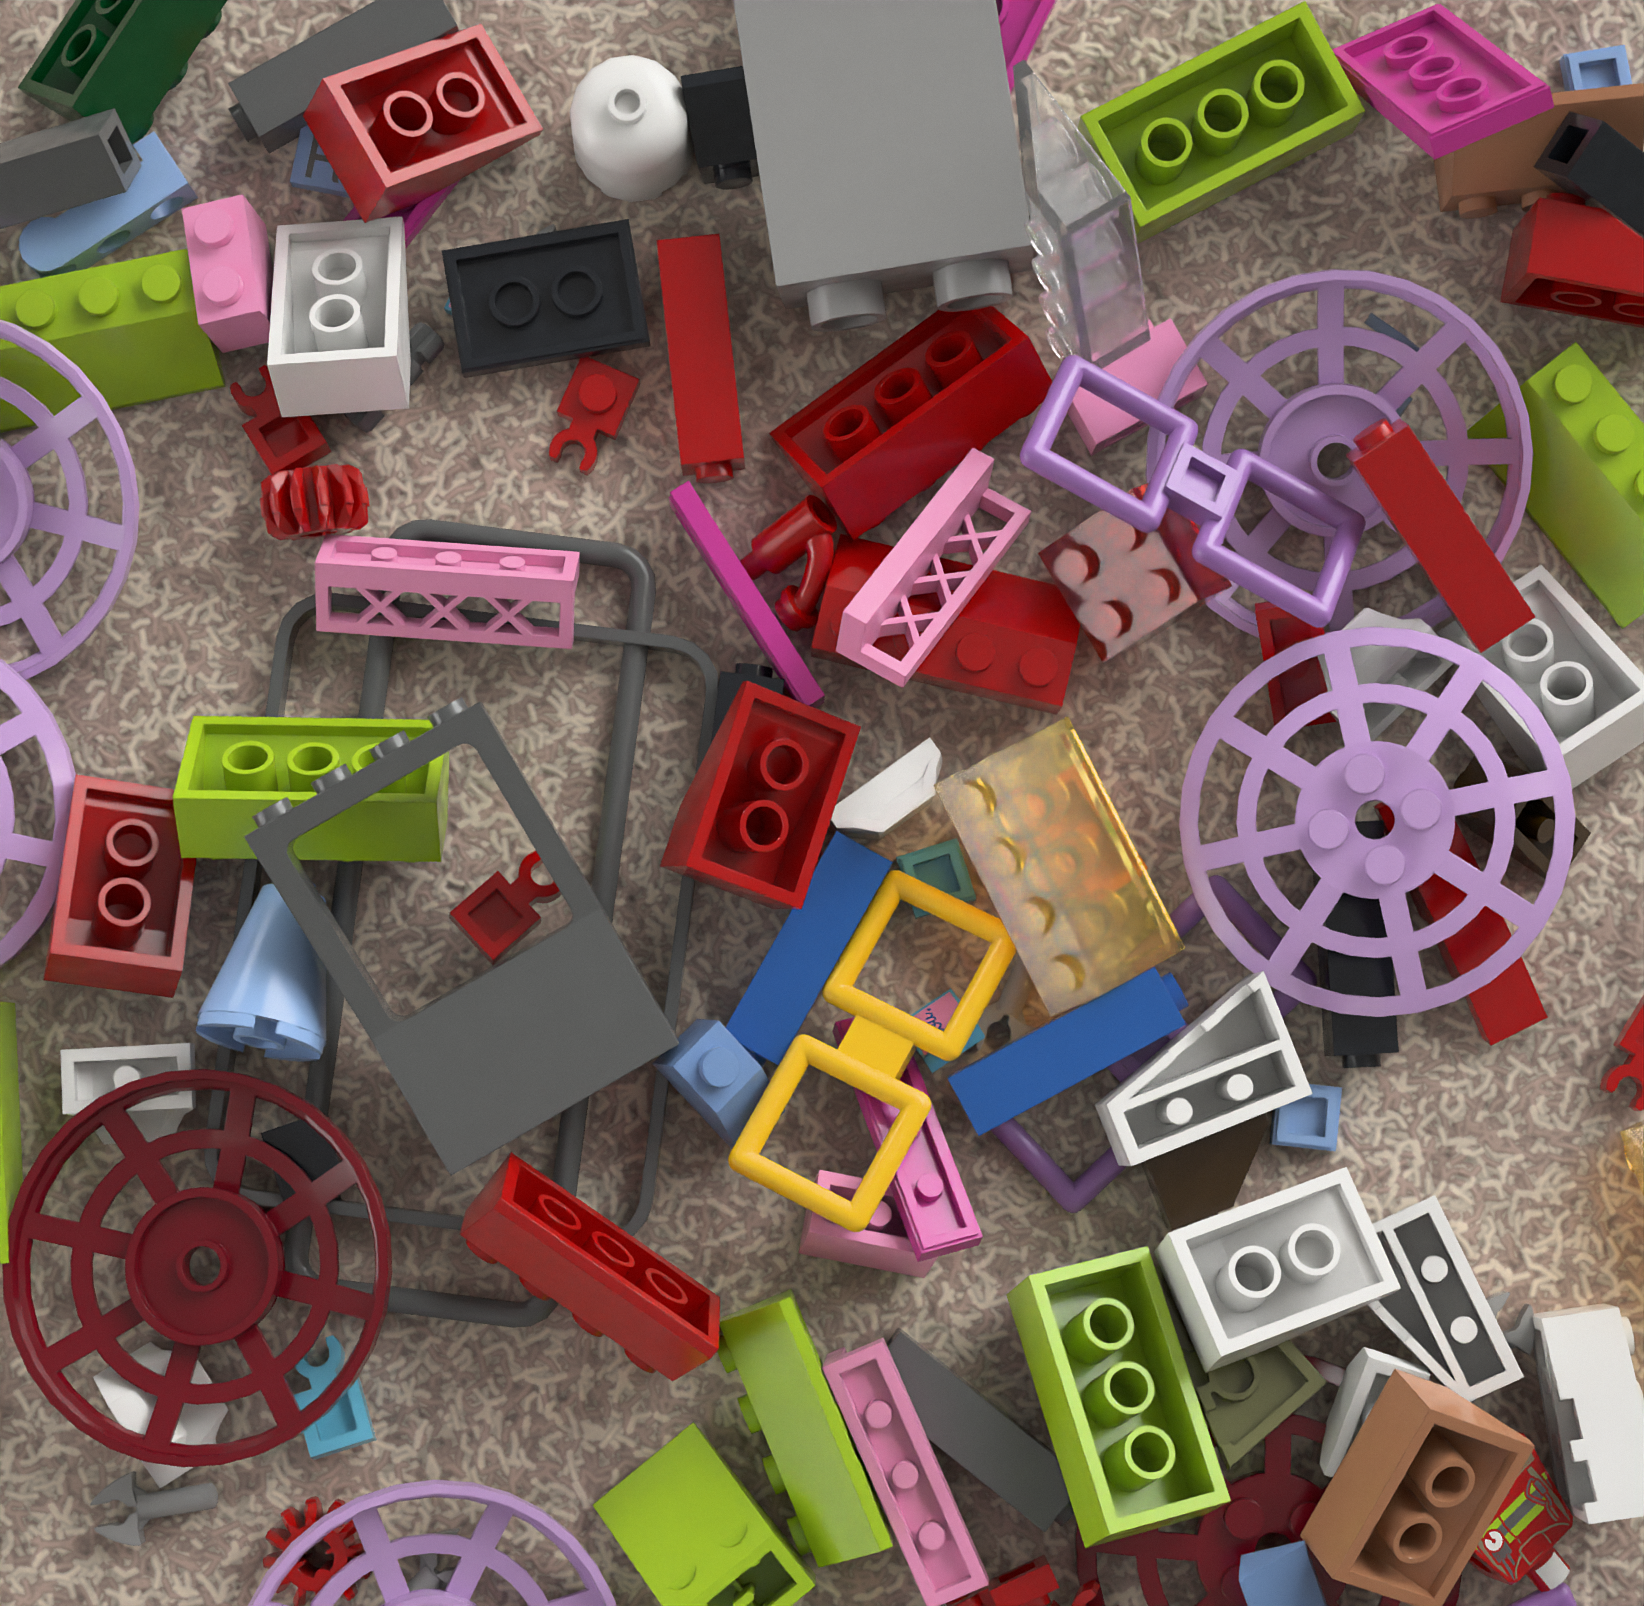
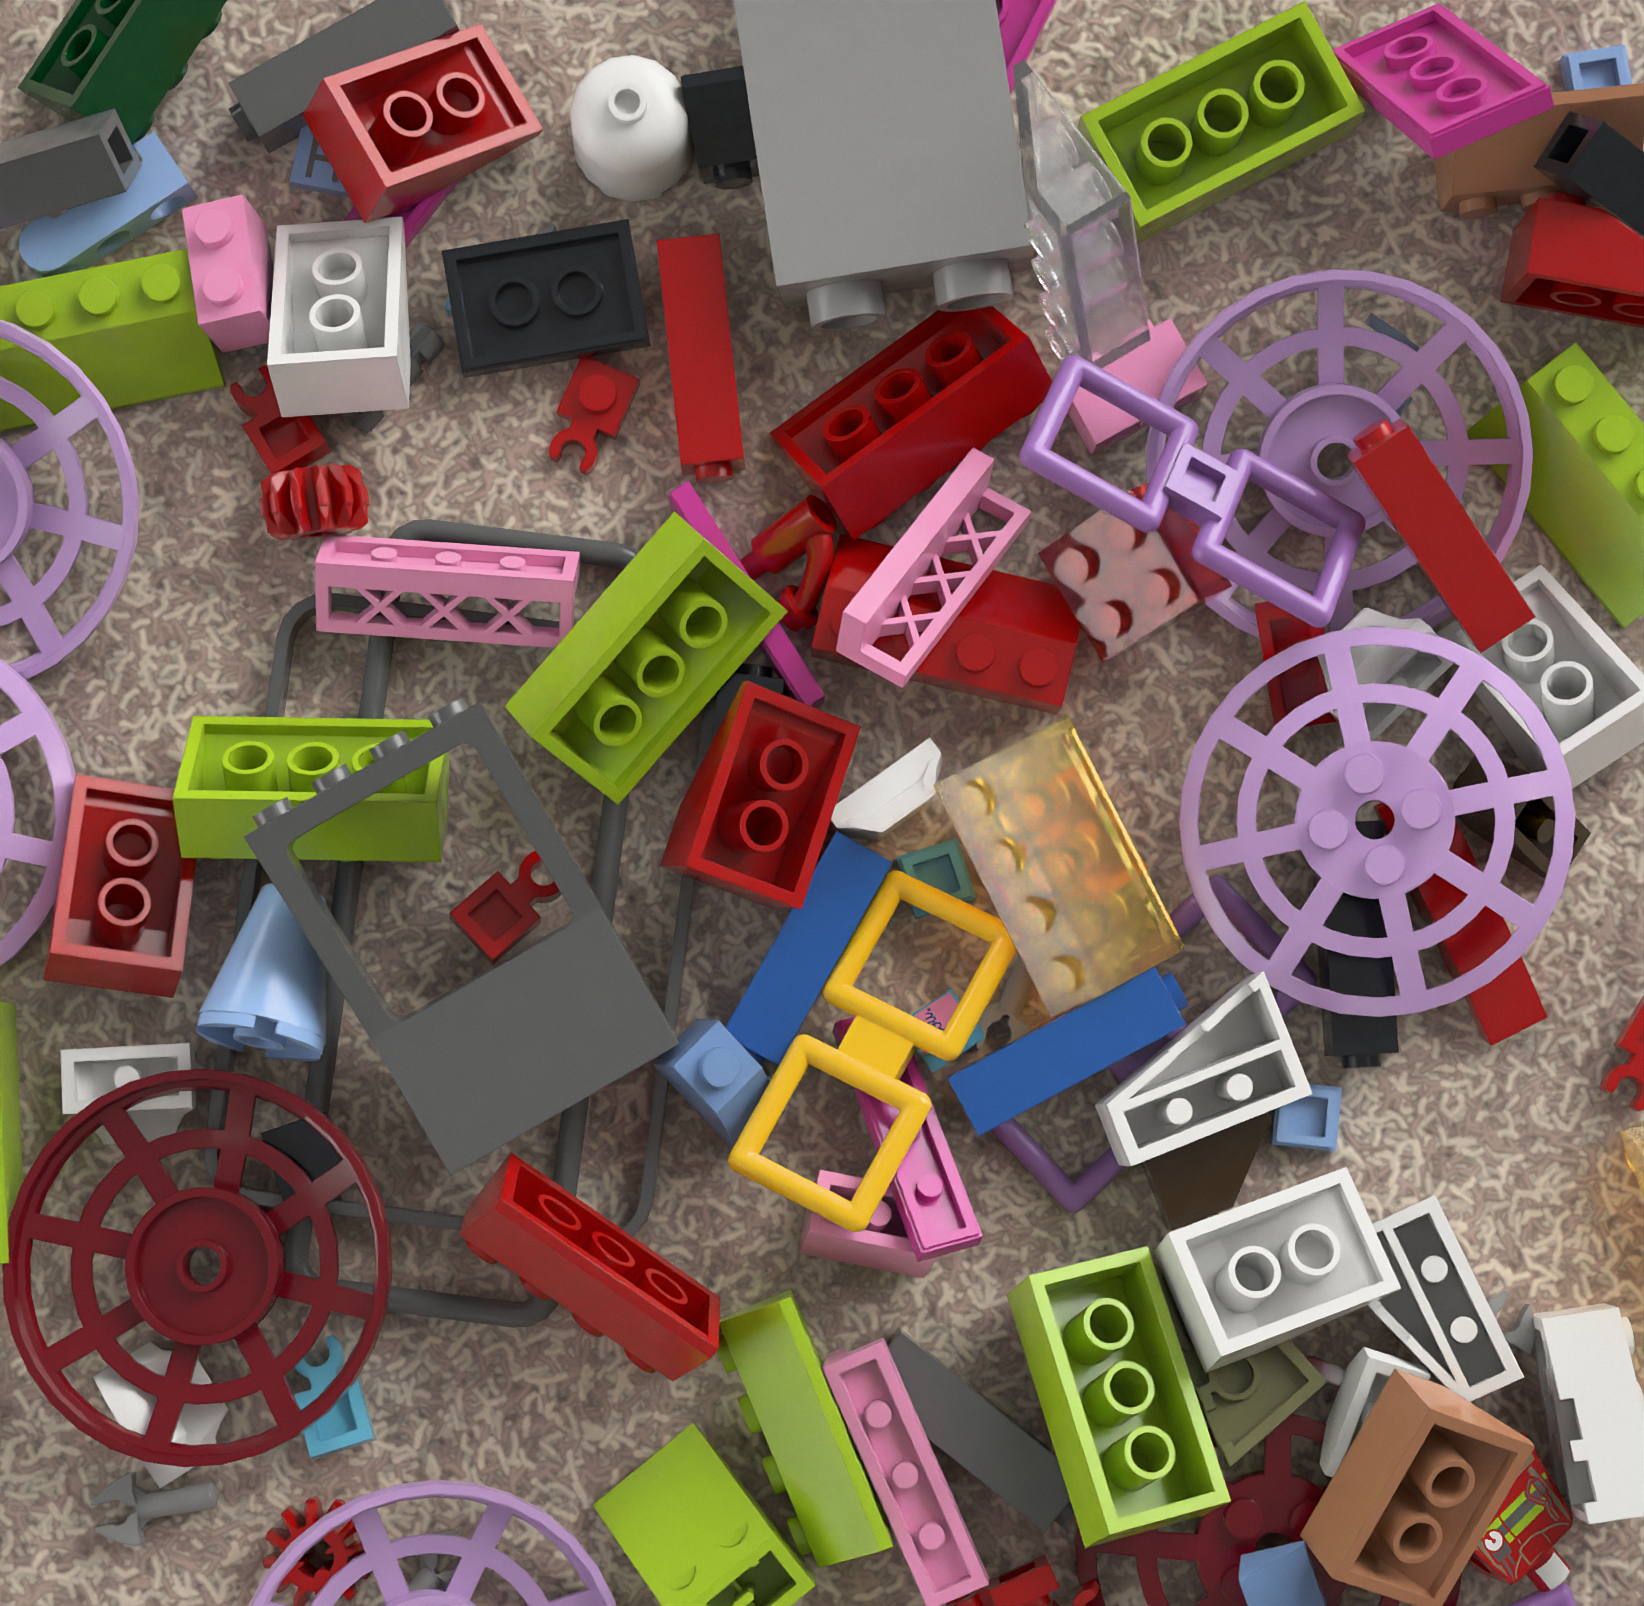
none -> lime slope [504,512,788,805]

